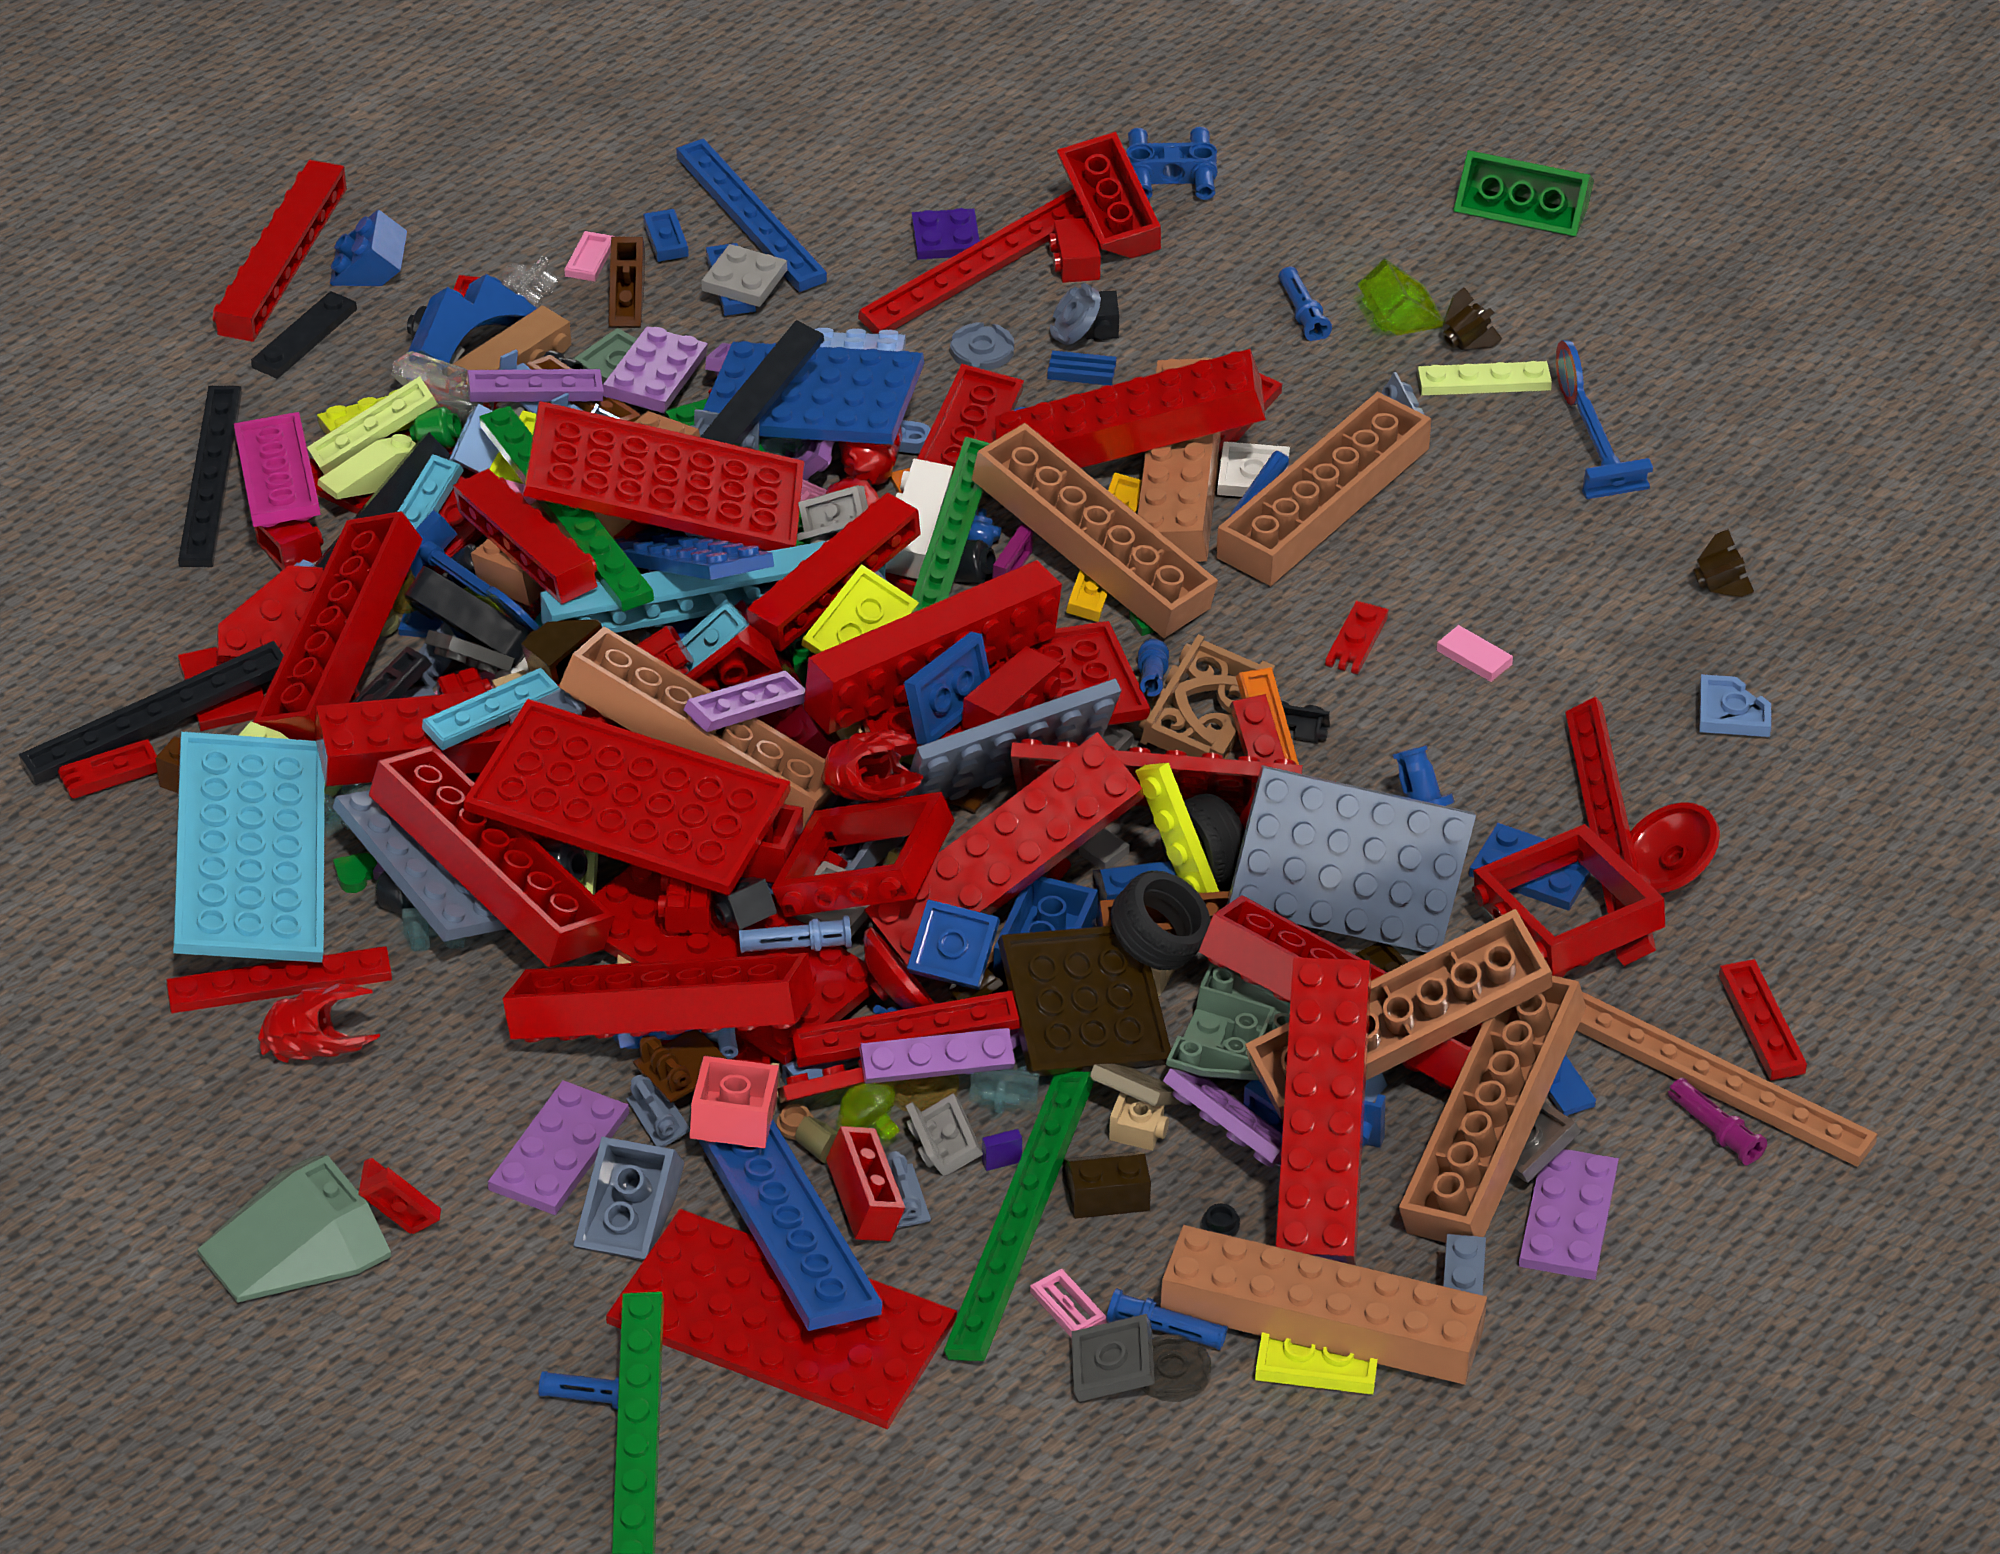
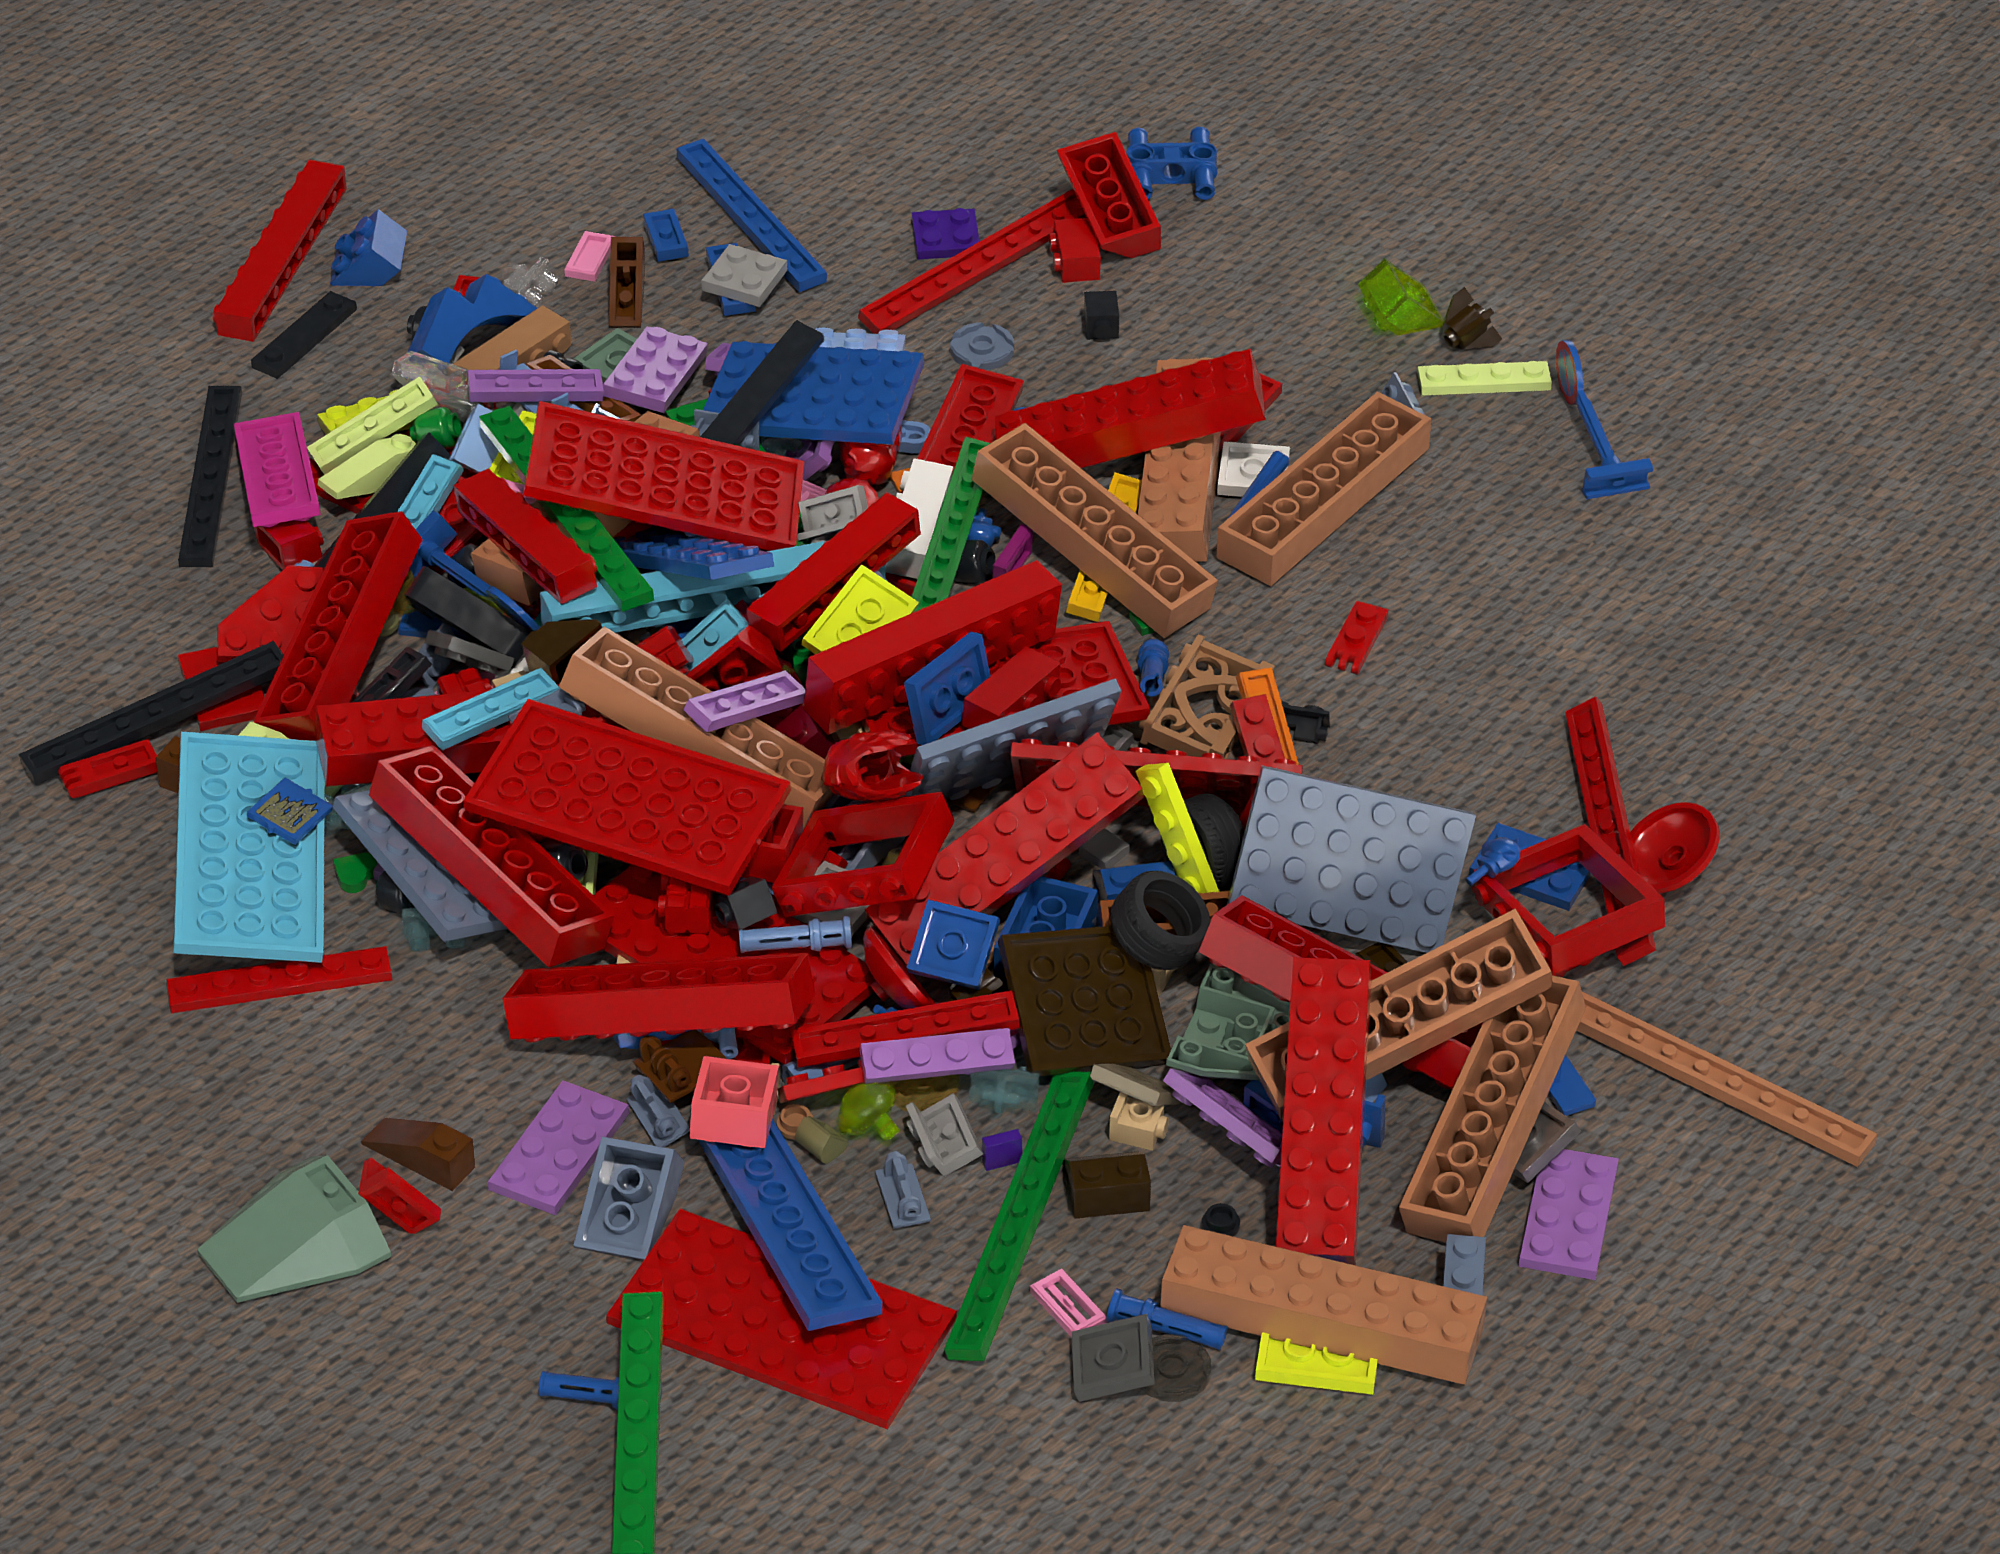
red head [257,983,380,1063] -> none
red brick [826,1126,905,1241] -> none
blue tile [1047,350,1117,385] -> none
sand blue tile [1050,283,1101,345] -> none
blue pin [1278,266,1332,341] -> none
blue piece [1393,745,1455,806] -> none
bright pink tile [1437,625,1513,682] -> none
green slope [1454,150,1594,237] -> none
magenta pin [1668,1078,1767,1165] -> none
dark brown brick [1693,529,1754,597] -> none
medium blue plate [1699,674,1771,737] -> none
red plate [1719,959,1807,1081] -> none
none -> piece [247,777,333,845]
none -> reddish brown slope [361,1118,475,1191]
none -> blue piece [1466,837,1520,886]

